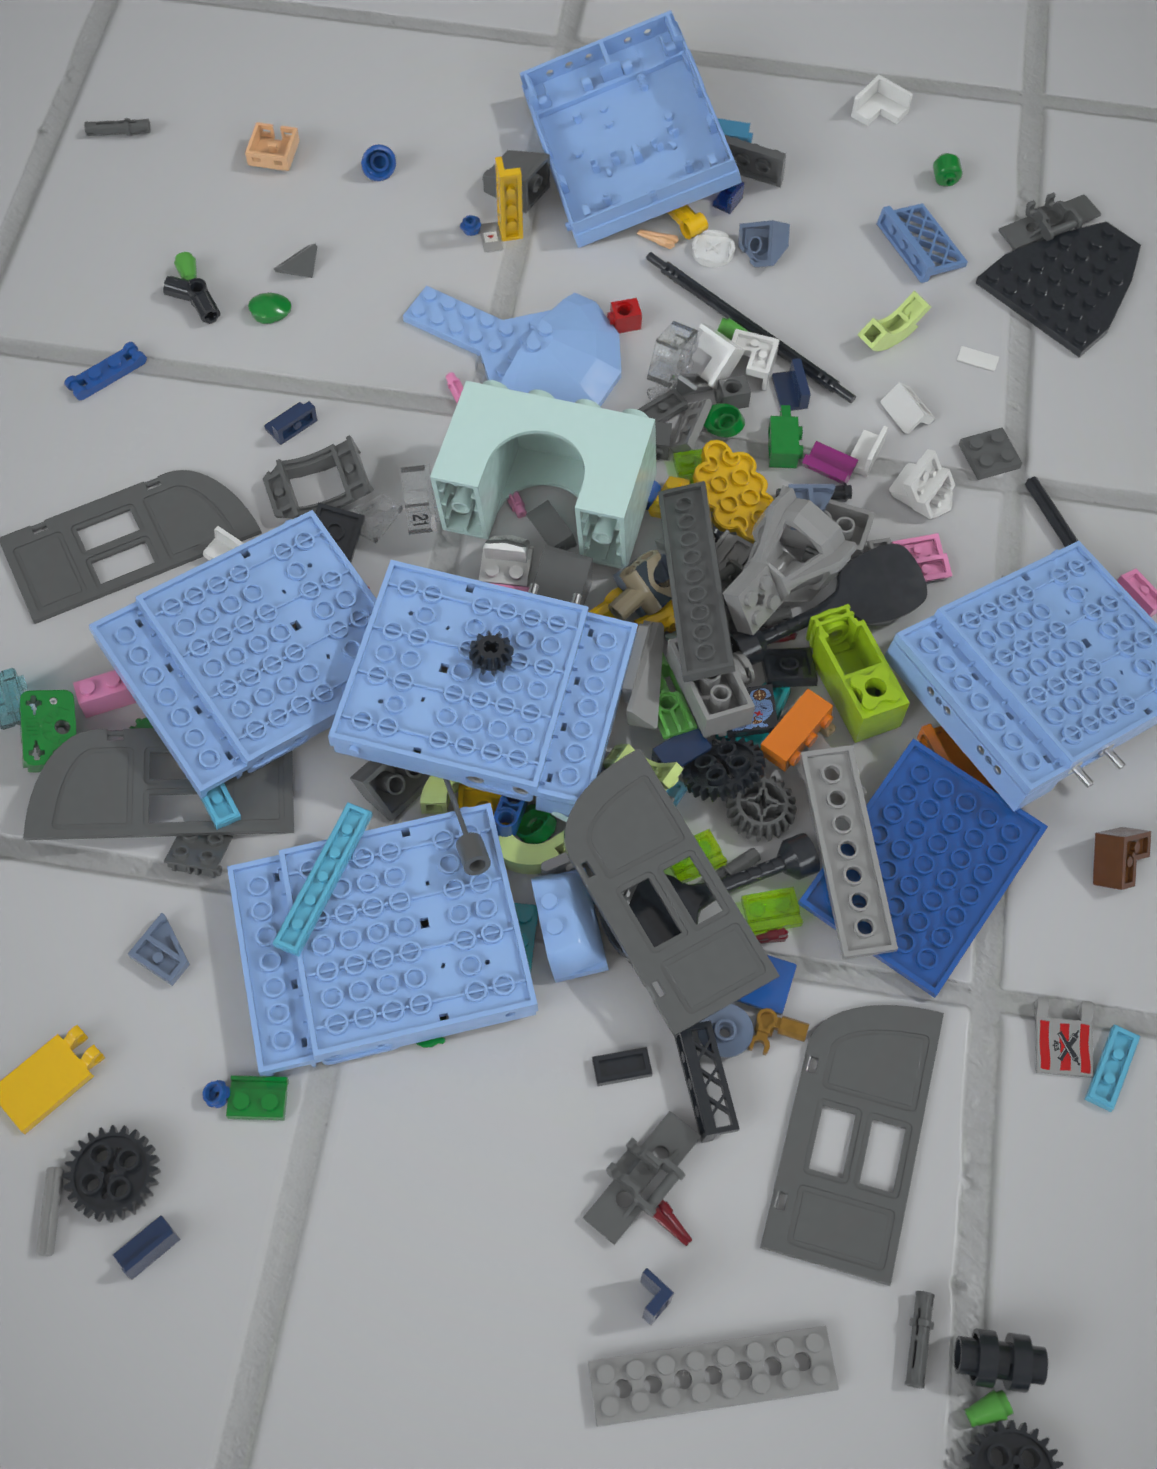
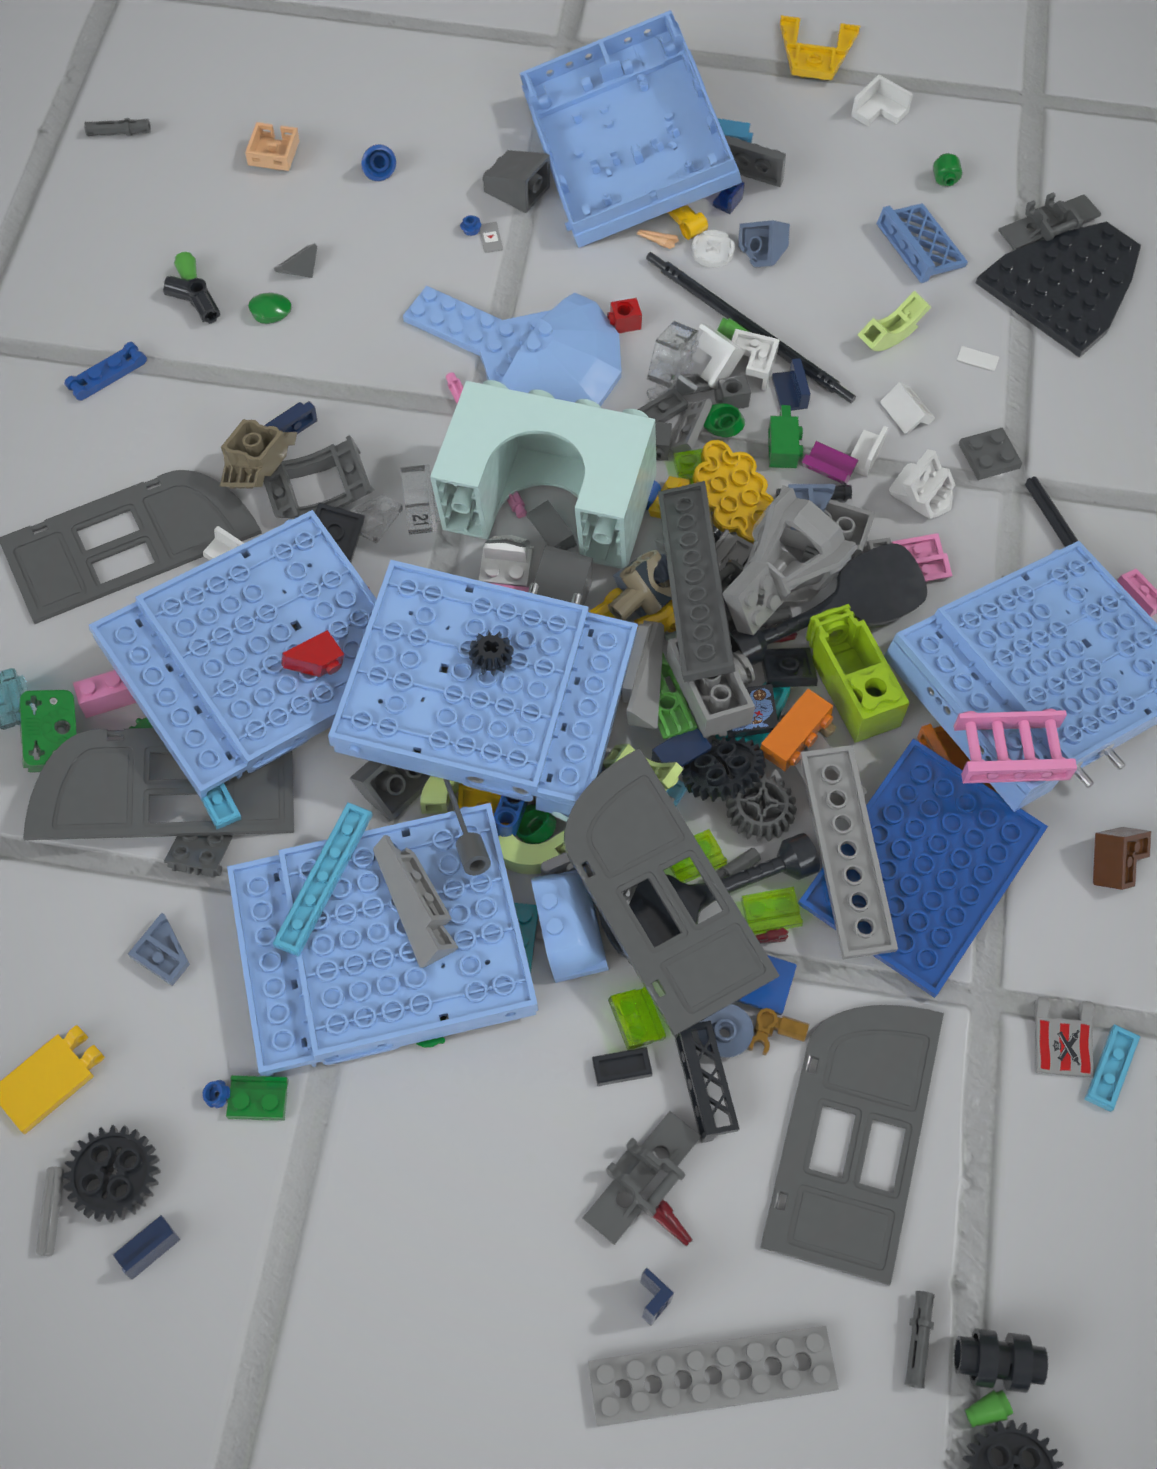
yellow fence [495,156,523,242] -> none
none -> dark tan slope [220,419,297,489]
none -> red slope [281,630,344,677]
none -> light grey wedge [373,835,458,968]
none -> clear neon green plate [608,987,666,1050]
none -> yellow wing [780,15,860,80]
none -> bright pink fence [954,709,1077,783]

